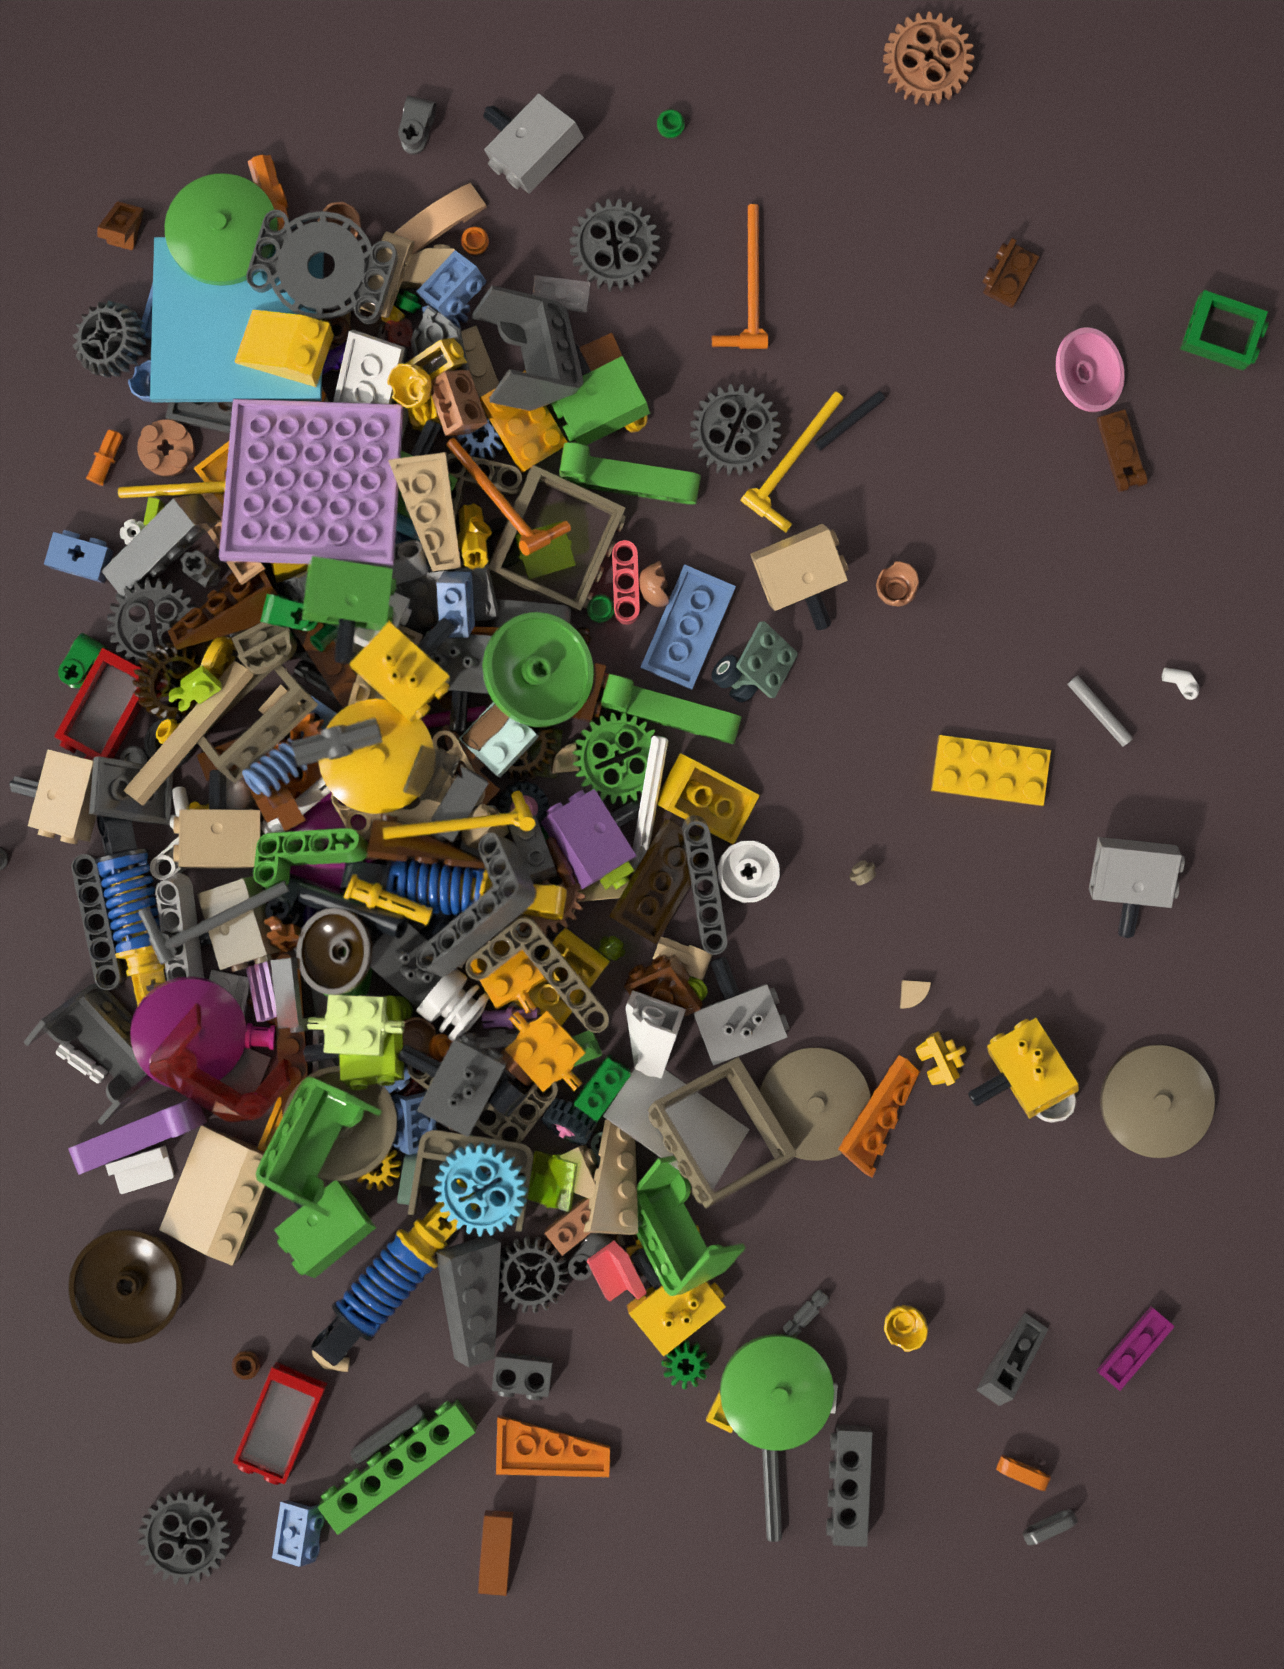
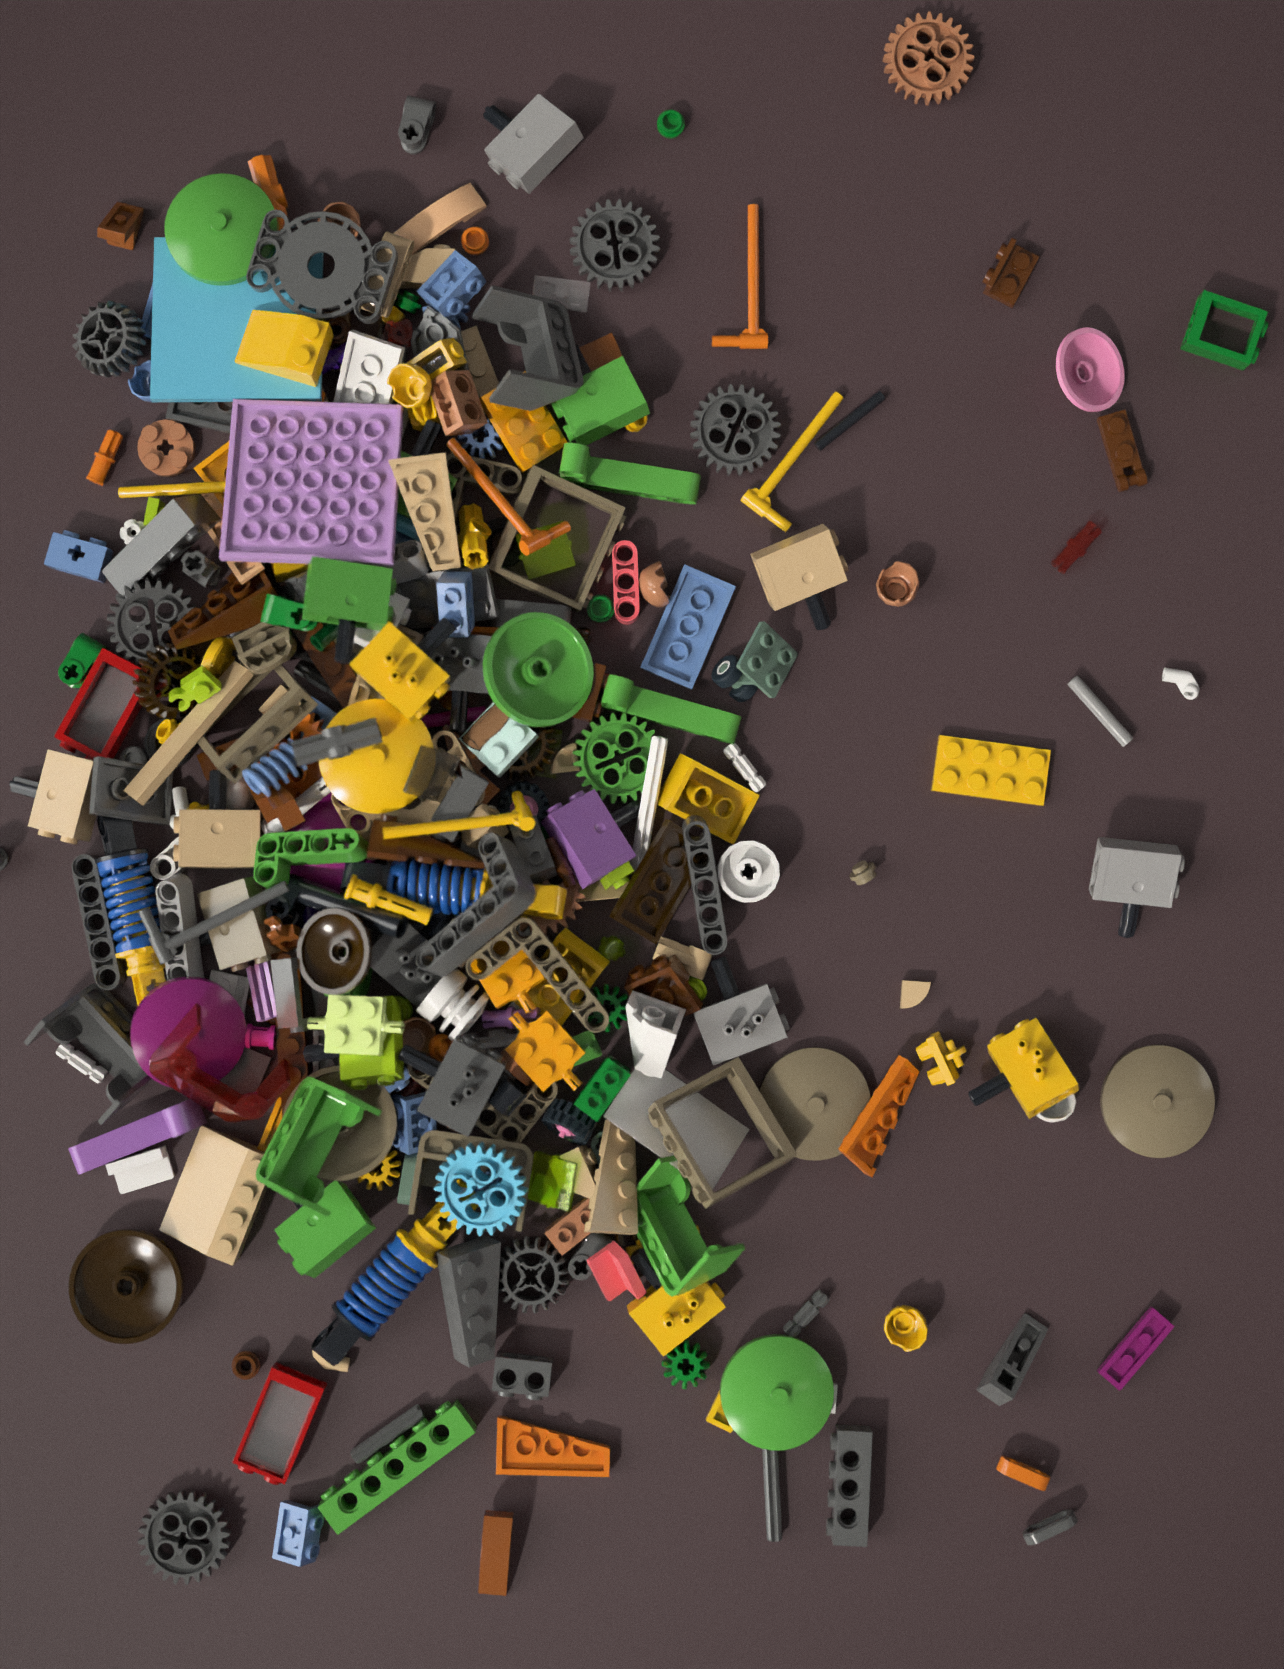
none -> green gear [587,984,628,1032]
none -> white axle [723,743,766,793]
none -> clear red pin [1051,521,1102,574]

